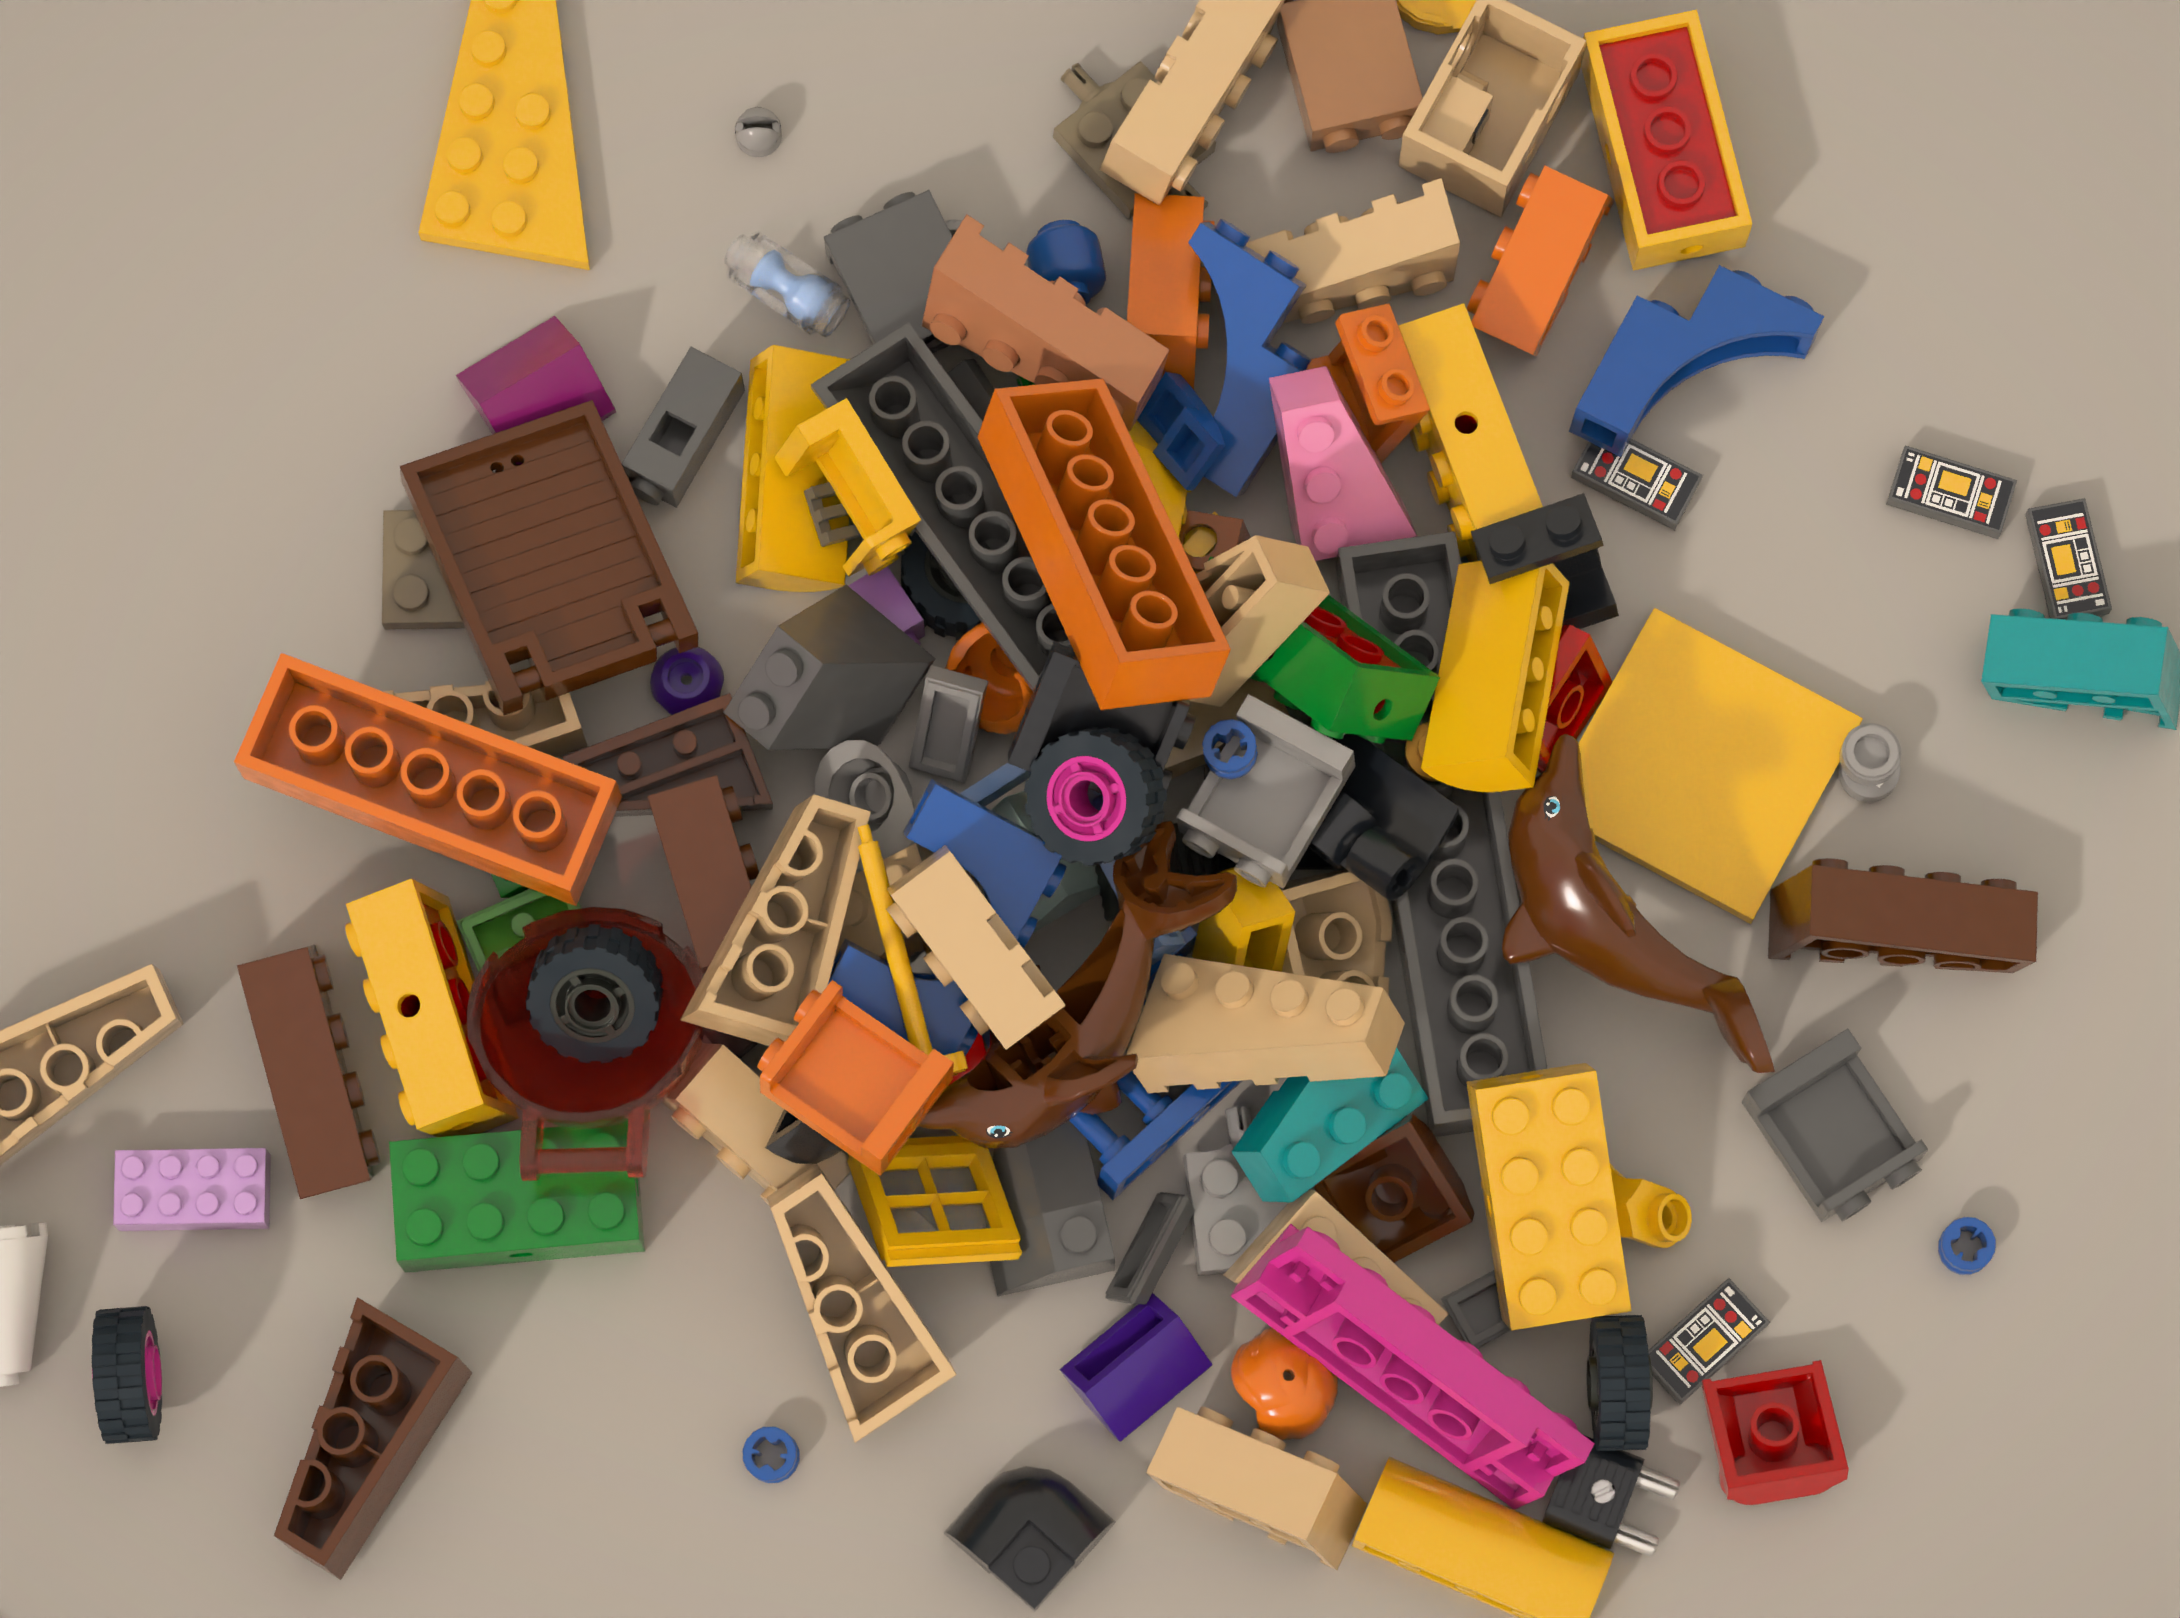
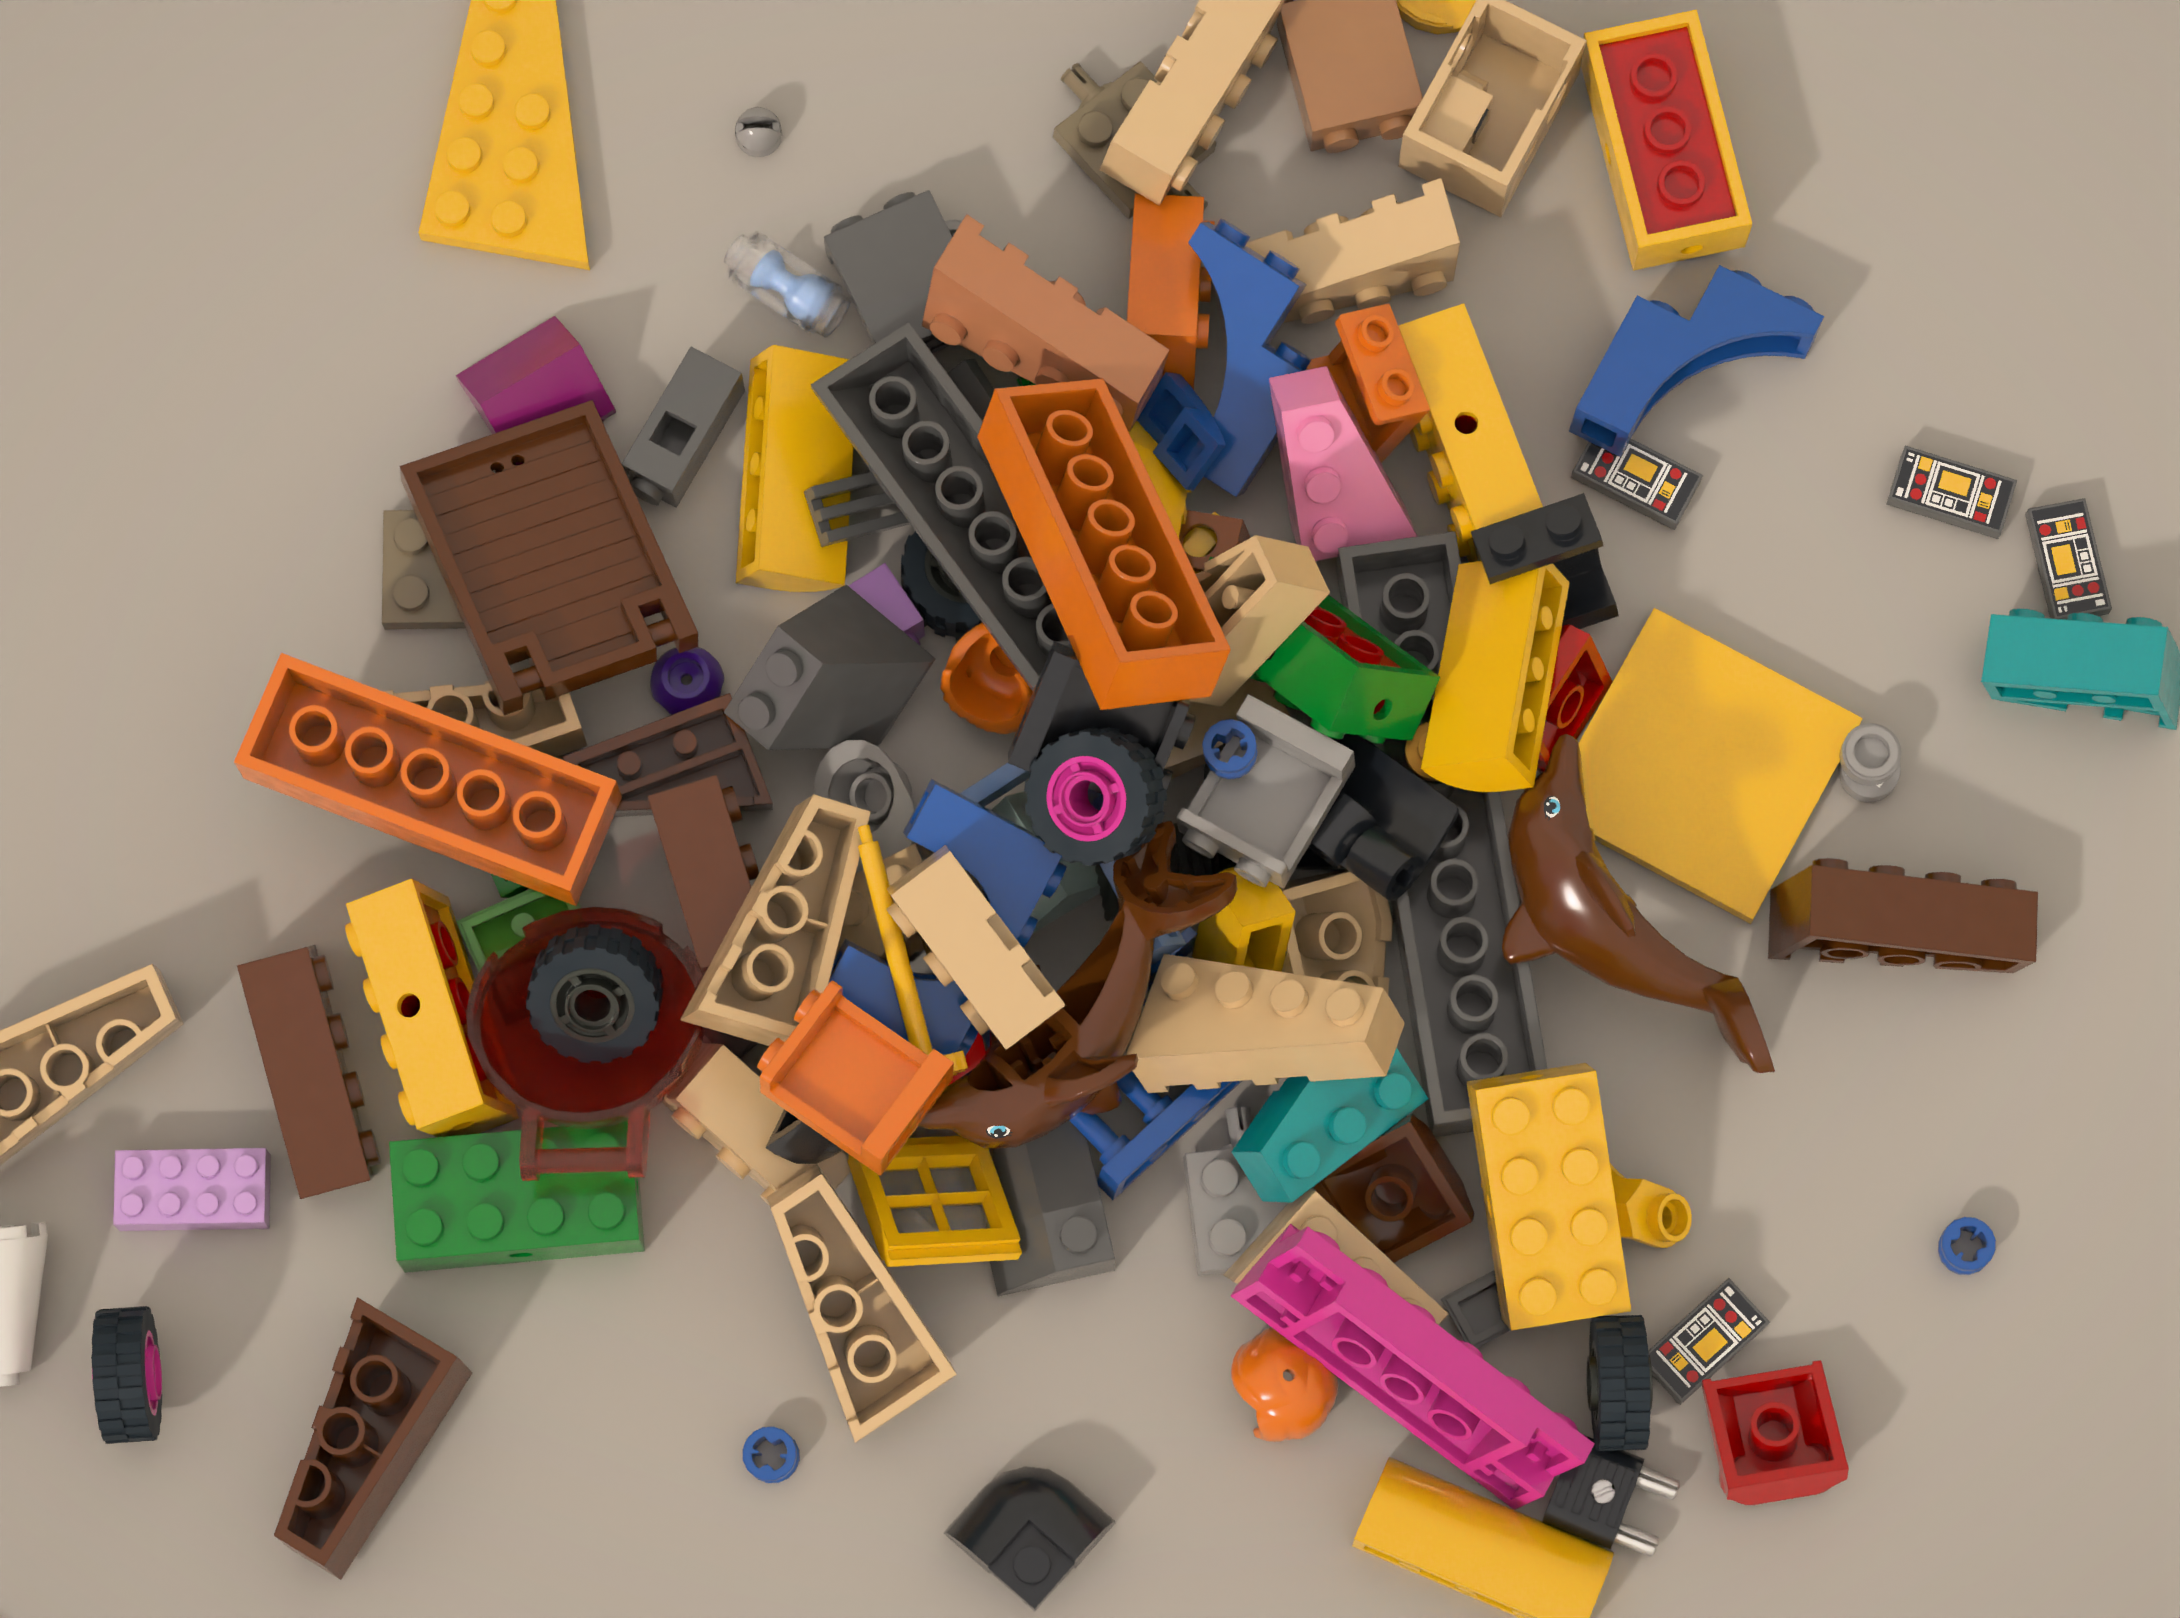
yellow panel [774,398,921,577] -> none
light grey tile [909,665,988,783] -> none
blue head [1026,220,1107,305] -> none
dark purple brick [1059,1293,1213,1442] -> none
dark grey tile [1105,1192,1195,1304] -> none
tan wedge [1146,1406,1368,1570] -> none
orange wedge [1467,166,1615,356] -> none
dark grey panel [1742,1028,1928,1222] -> none

